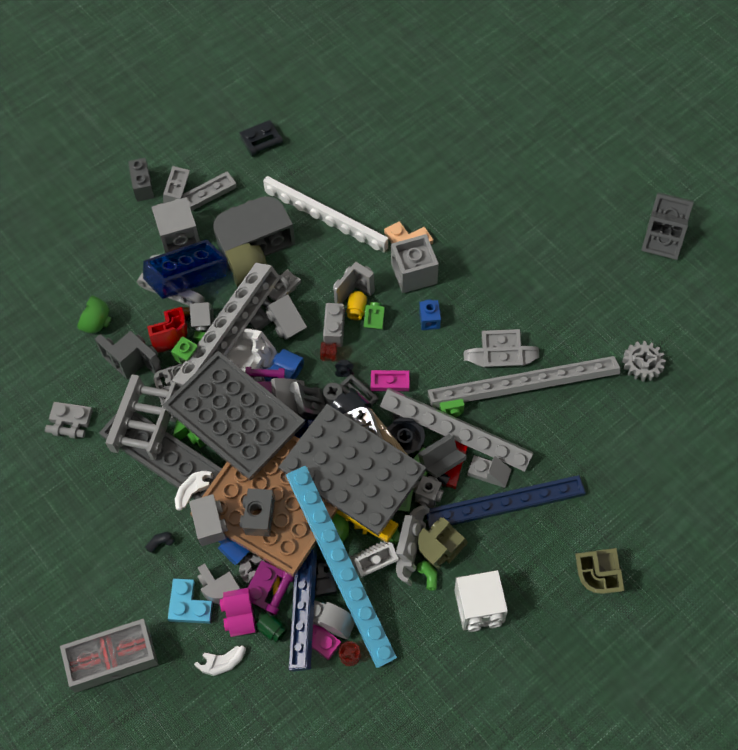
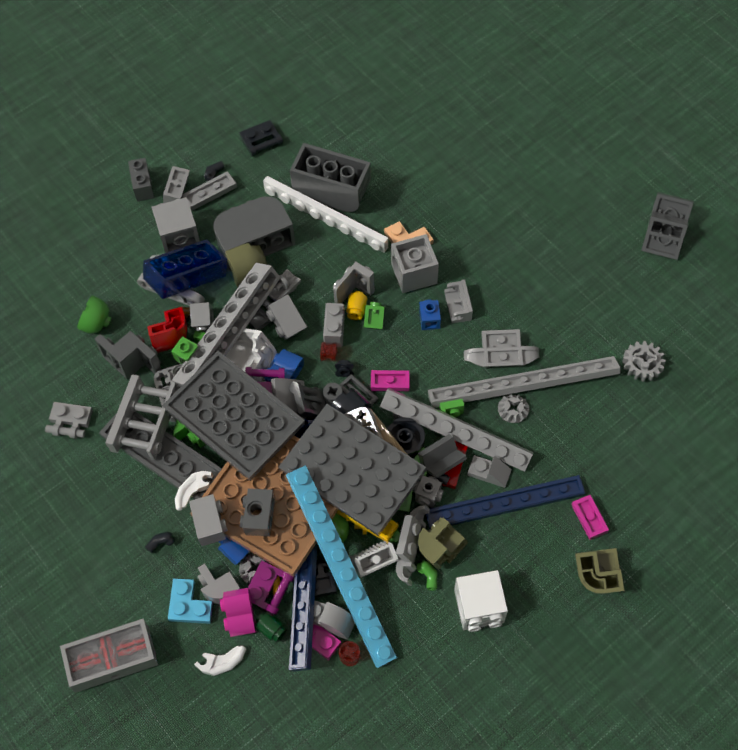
none -> black arm [204,161,225,181]
none -> dark grey brick [290,143,371,212]
none -> light grey hinge [444,279,473,324]
none -> light grey gear [498,394,529,423]
none -> dark pink plate [571,495,609,540]

